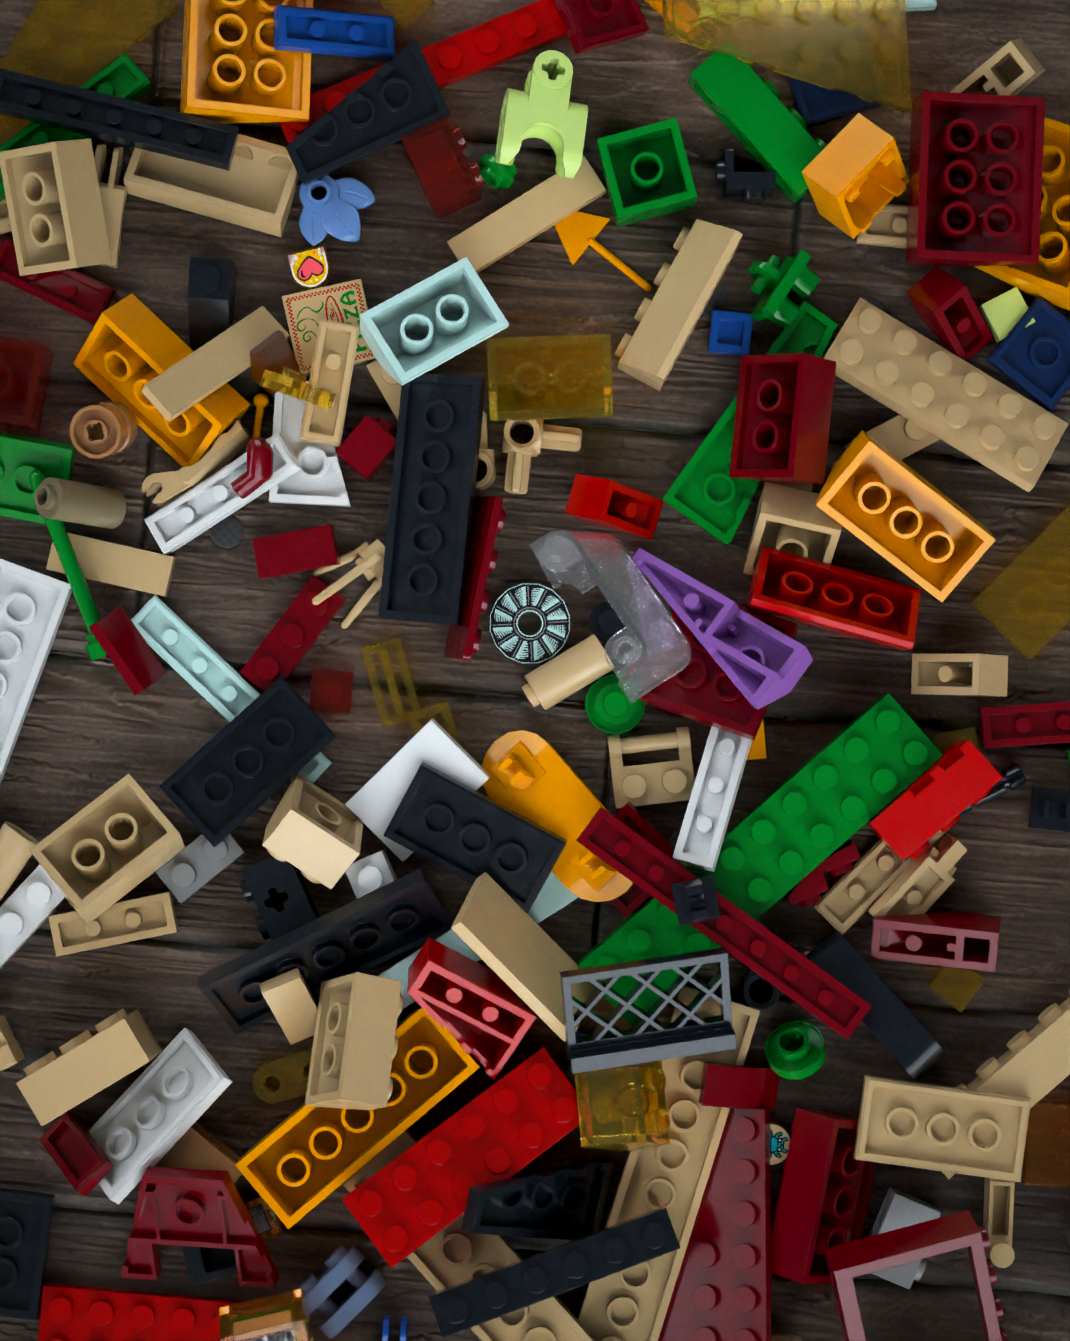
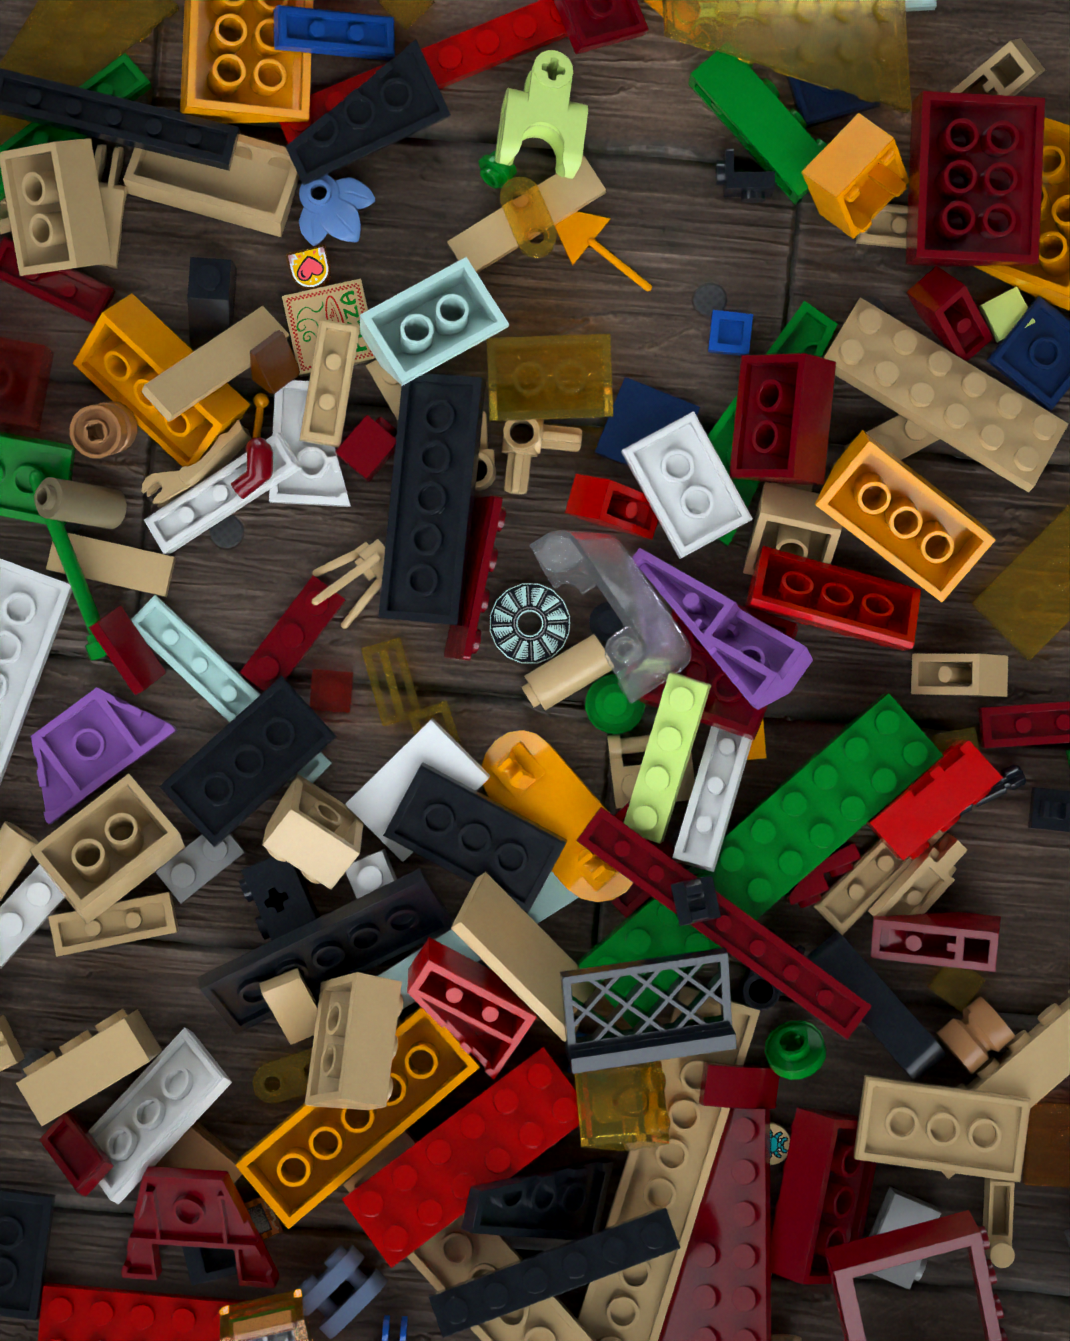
dark red tile [252,524,341,580] -> none
clear yellow plate [260,367,336,410] -> none
clear red brick [401,117,485,220] -> none
green brick [596,118,698,228] -> none
tan slope [614,219,743,391] -> none
green hips [748,249,820,328] -> none
none -> medium lavender wing [31,687,178,824]
none -> clear yellow plate [500,177,557,258]
none -> dark blue tile [594,377,700,468]
none -> white tile [621,411,753,559]
none -> yellowish green plate [624,672,711,843]
none -> medium nougat wheel [936,996,1015,1074]

